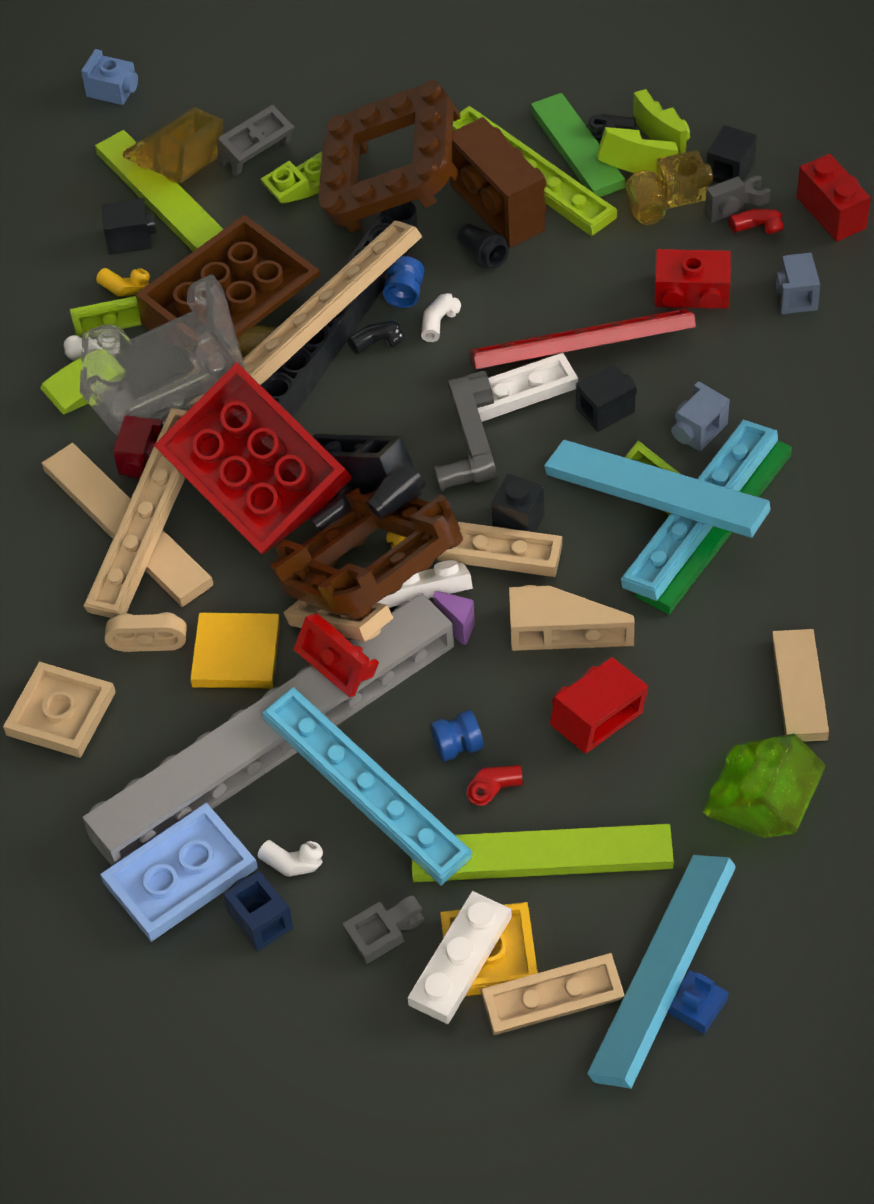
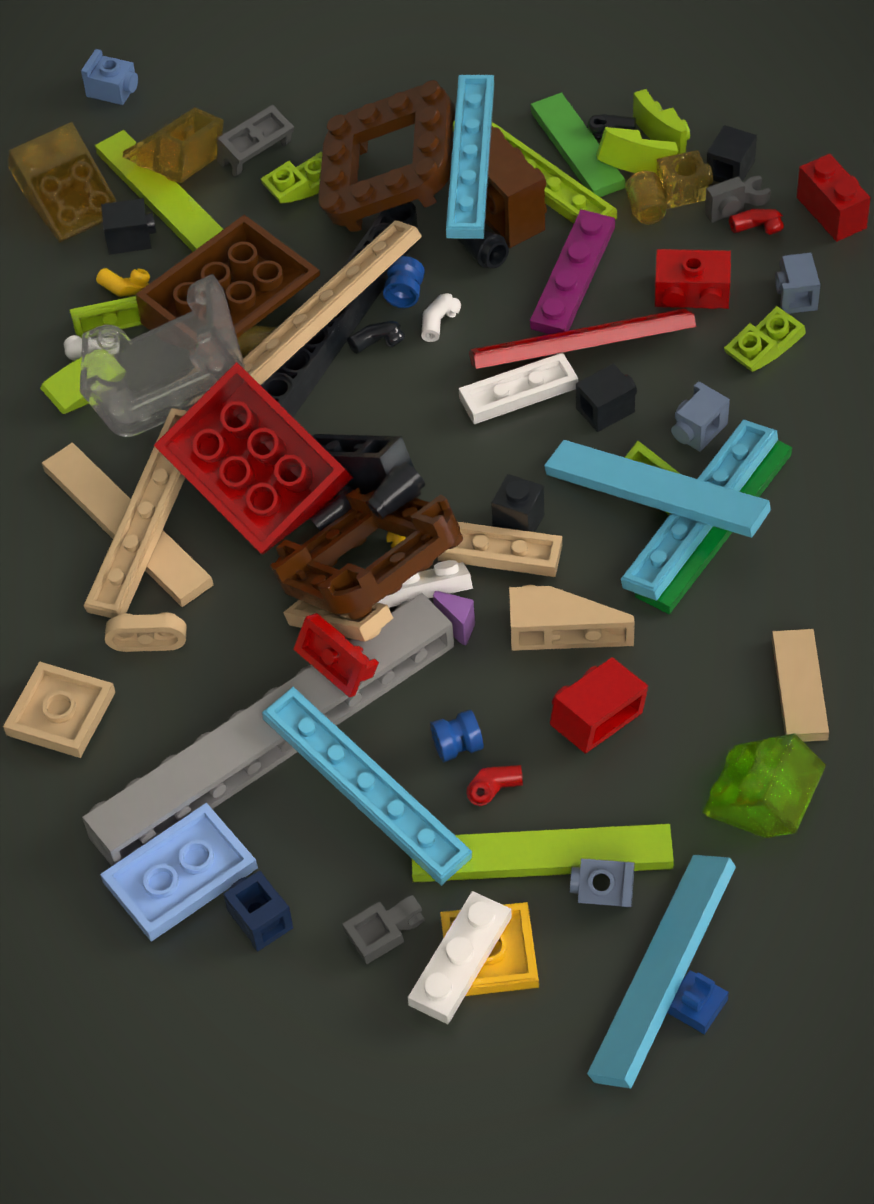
dark red brick [113,415,163,478] -> none
yellow tile [190,613,280,689] -> none
white arm [258,840,323,877] -> none
dark grey beam [434,370,497,491] -> none
tan plate [481,953,625,1035] -> none
none -> clear yellow slope [8,122,117,242]
none -> medium azure tile [446,75,494,239]
none -> magenta plate [530,209,615,334]
none -> sand blue brick [570,858,635,907]
none -> lime slope [724,306,806,372]

